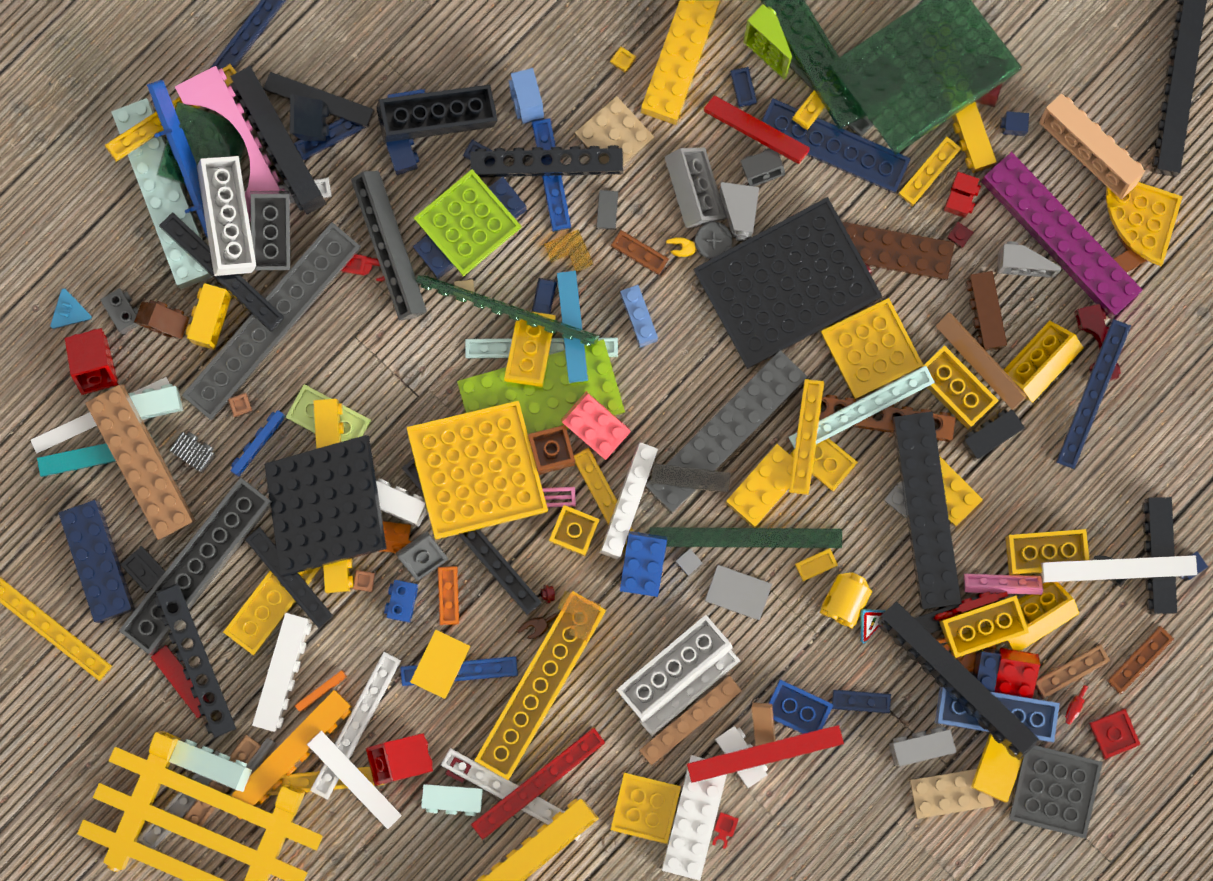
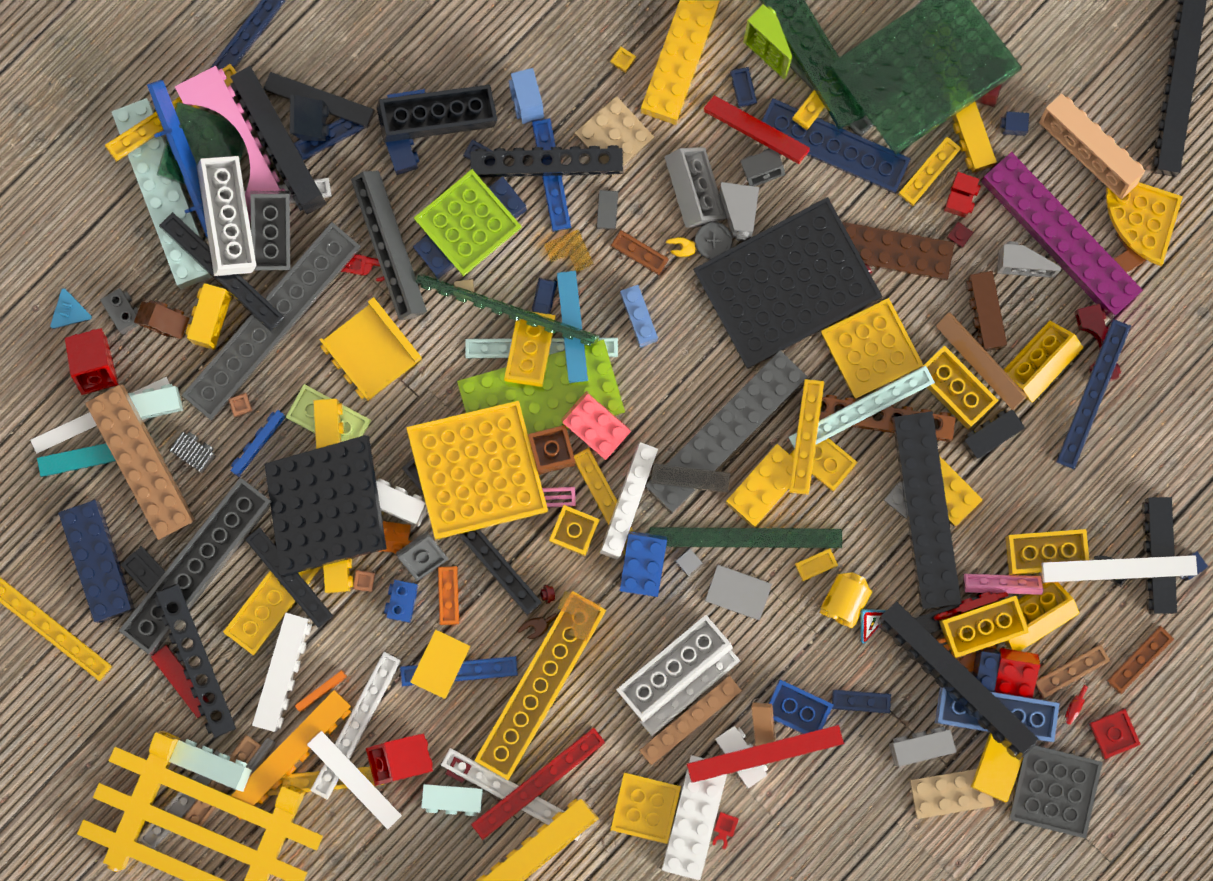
none -> yellow panel [319,297,422,401]

